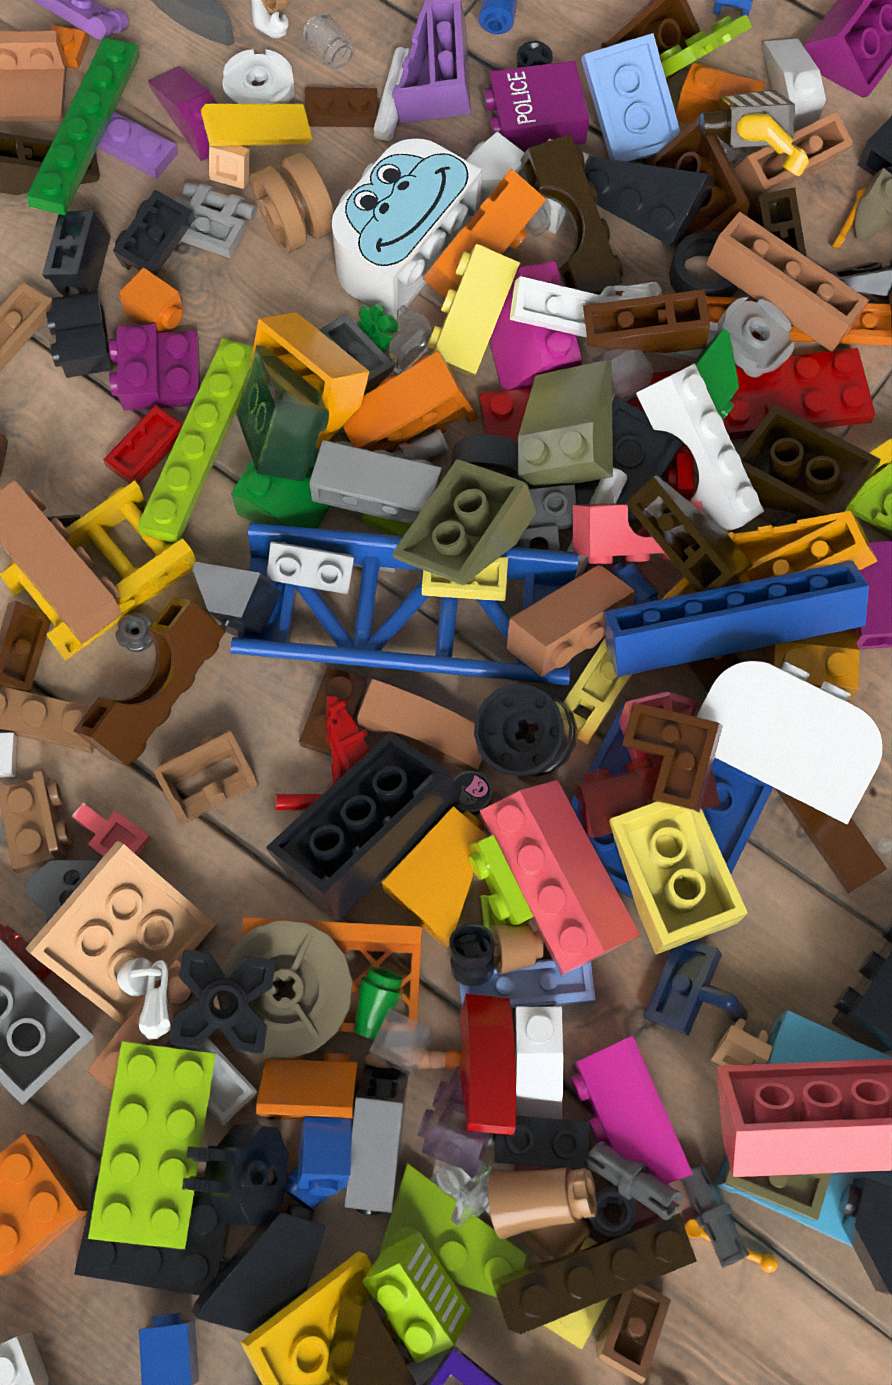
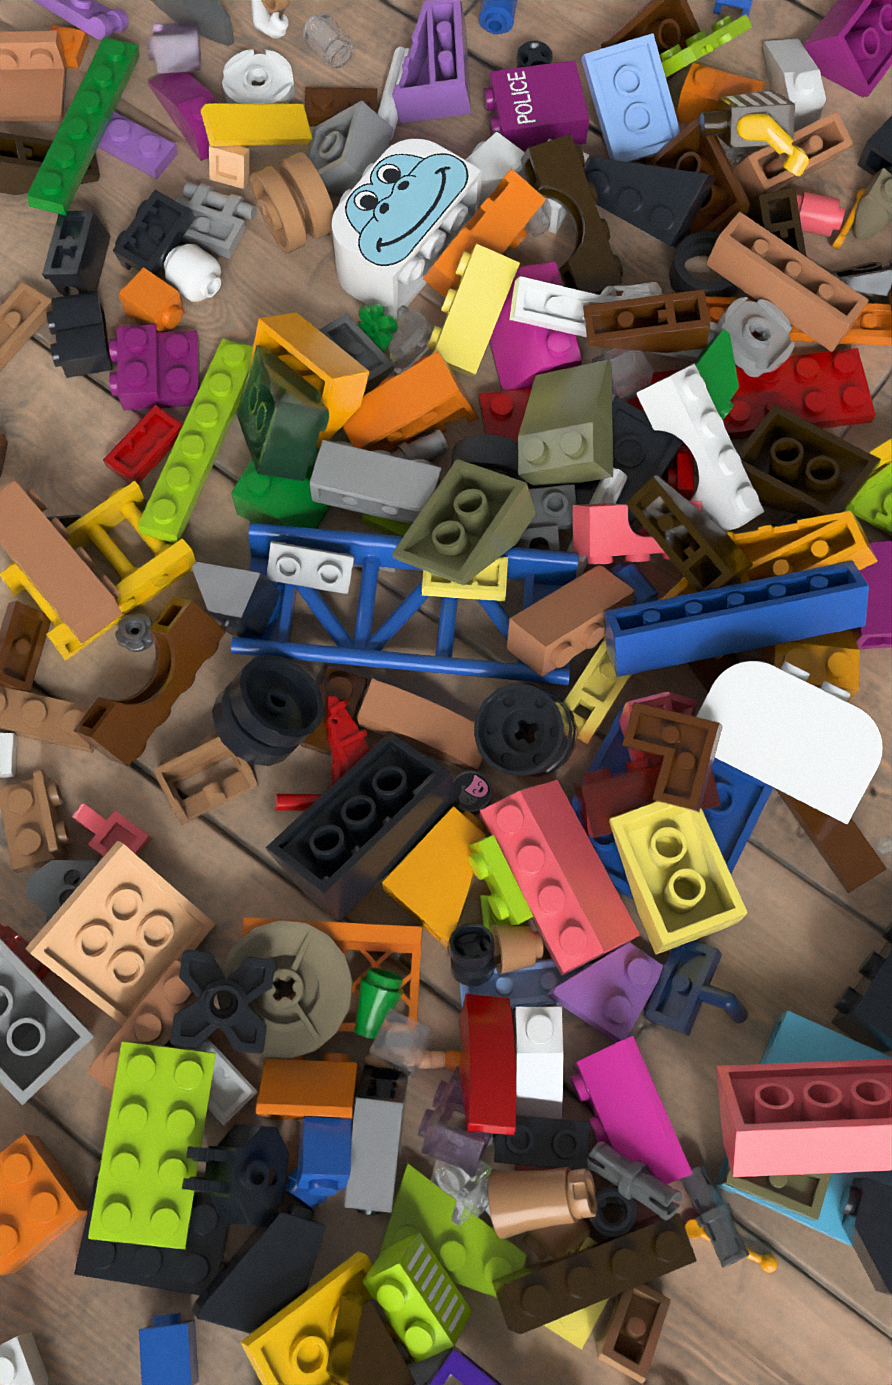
white piece [117,958,171,1039] -> none
light nougat tile [711,1018,773,1066] -> none
none -> clear purple brick [147,22,202,74]
none -> white head [164,244,221,302]
none -> black wheel [212,654,324,766]
none -> light grey slope [306,100,393,197]
none -> medium lavender wing [547,942,664,1043]
none -> coral brick [796,192,845,237]

